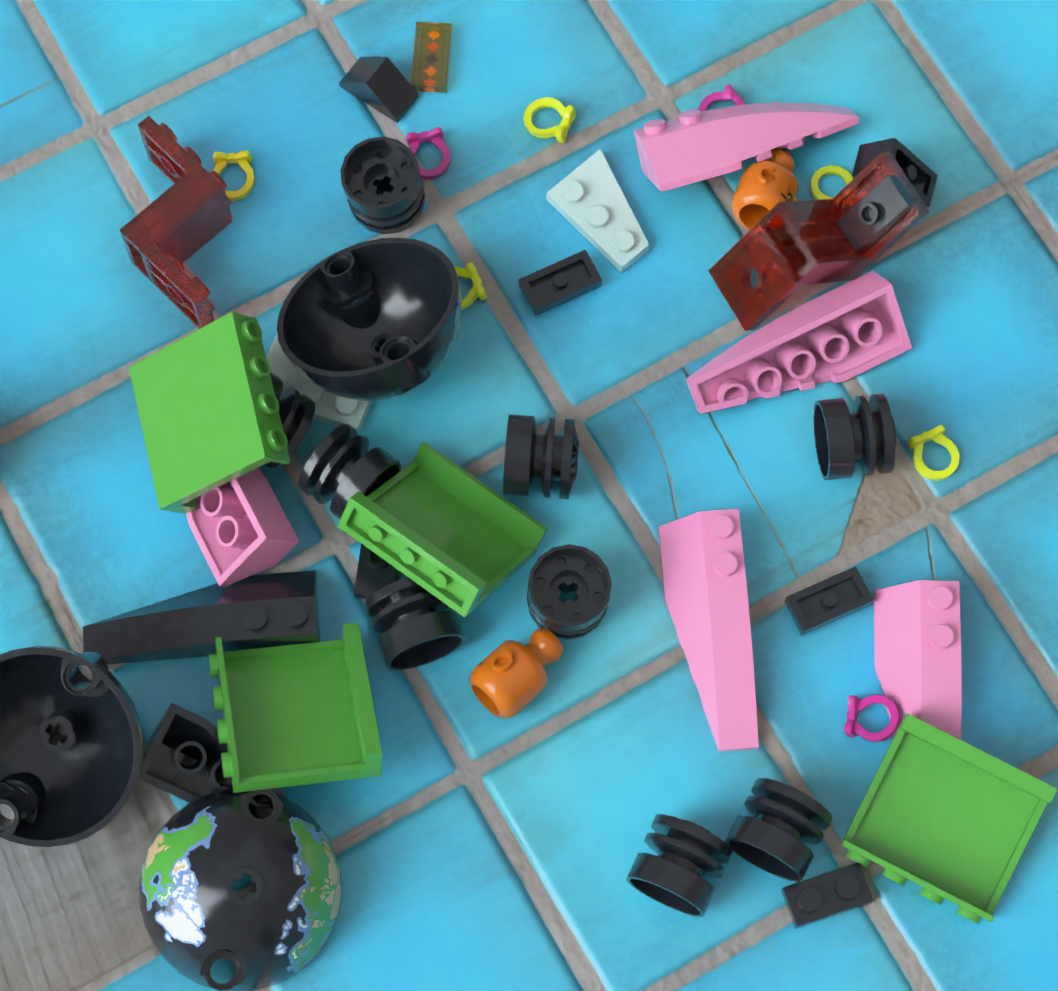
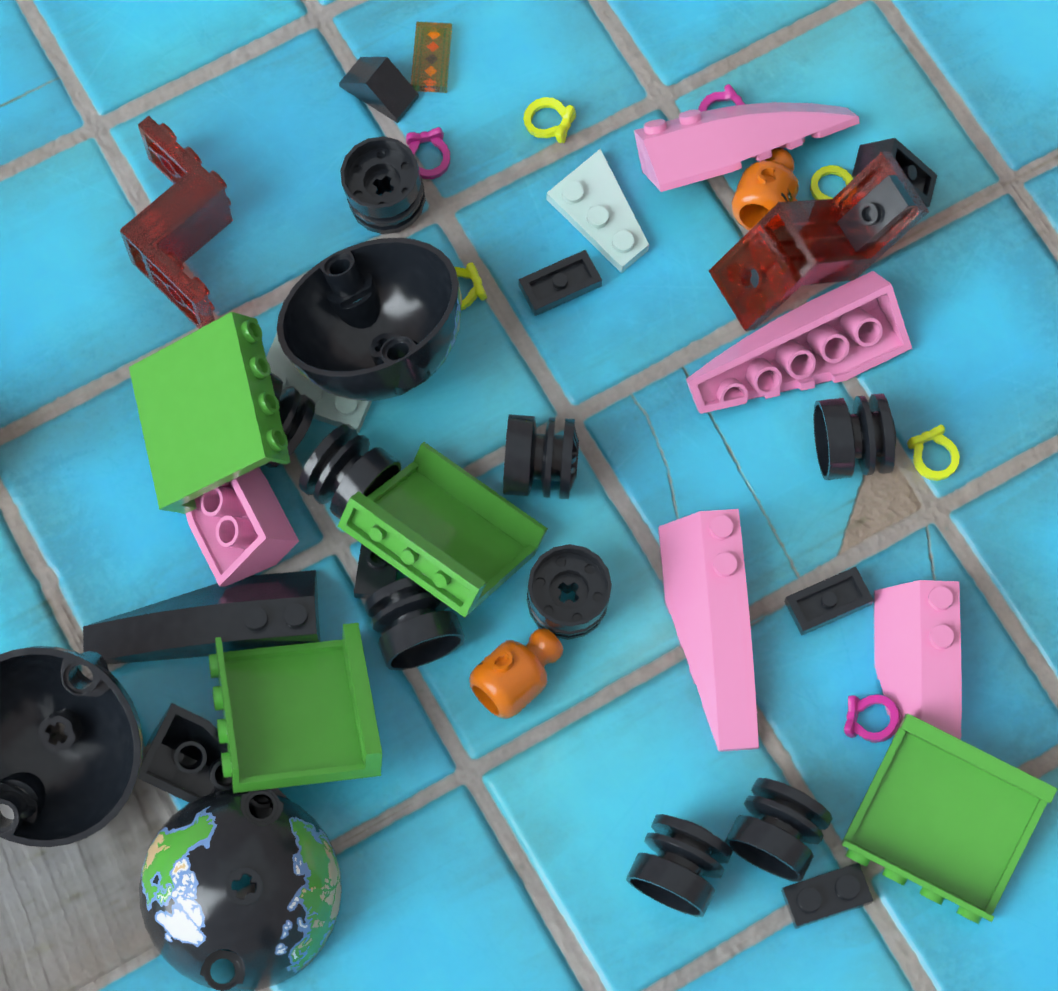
neon yellow piece [210,150,255,201] -> none

